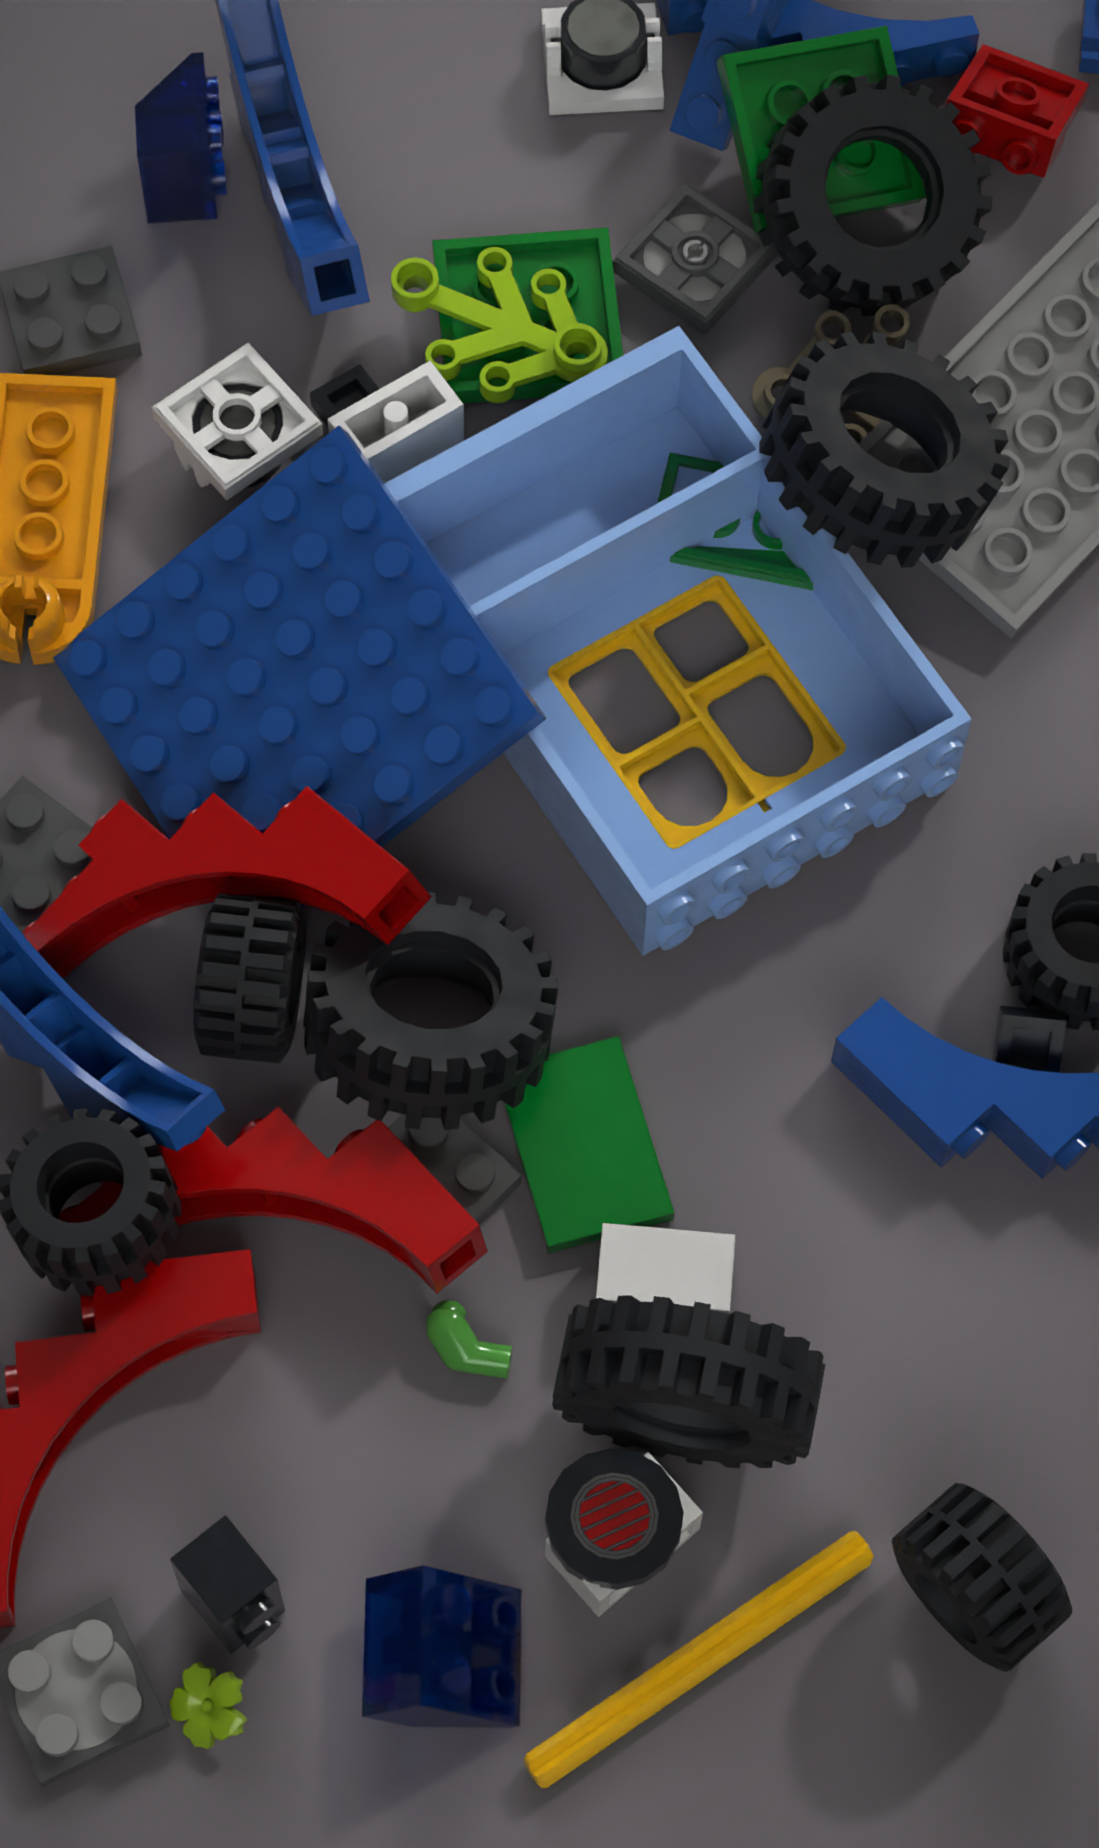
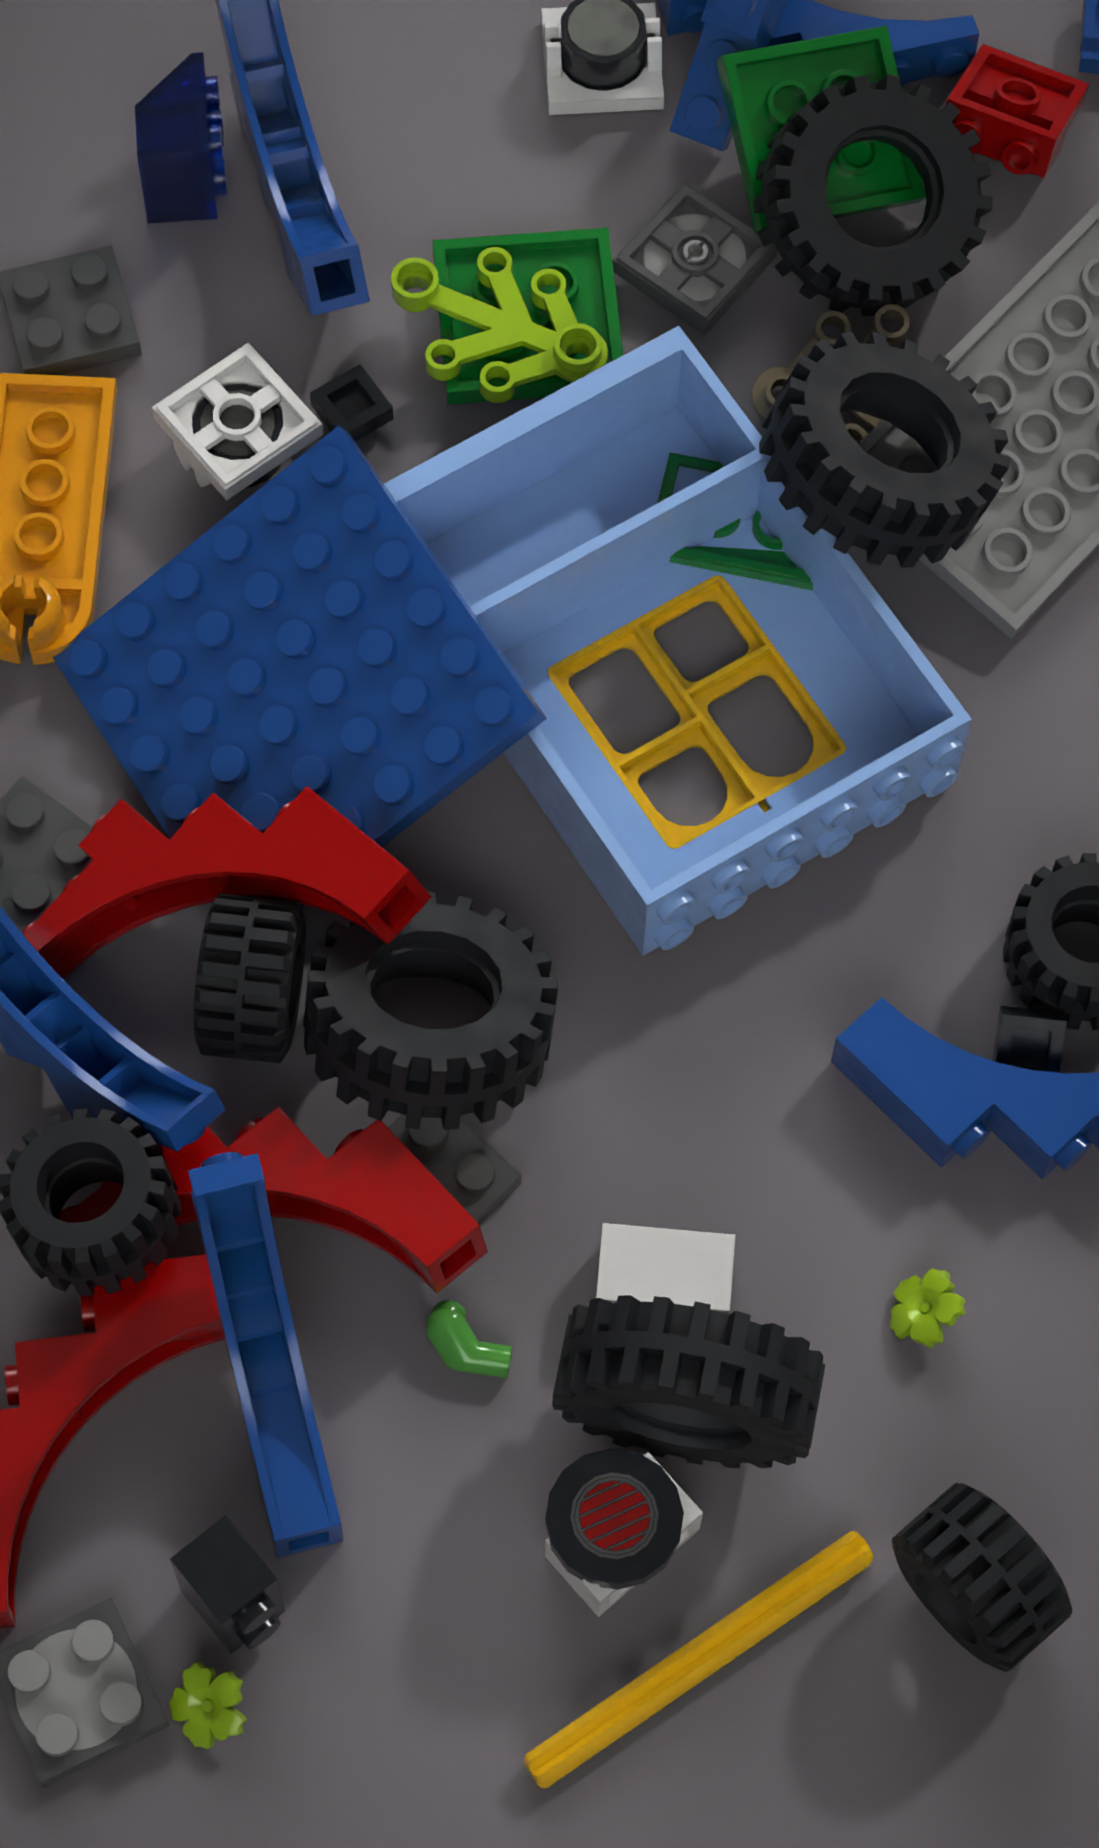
white brick [328,361,464,483] -> none
clear blue slope [362,1565,522,1728] -> none
green tile [502,1036,675,1254] -> none
none -> blue arch [188,1152,343,1558]
none -> lime plant [890,1268,966,1349]

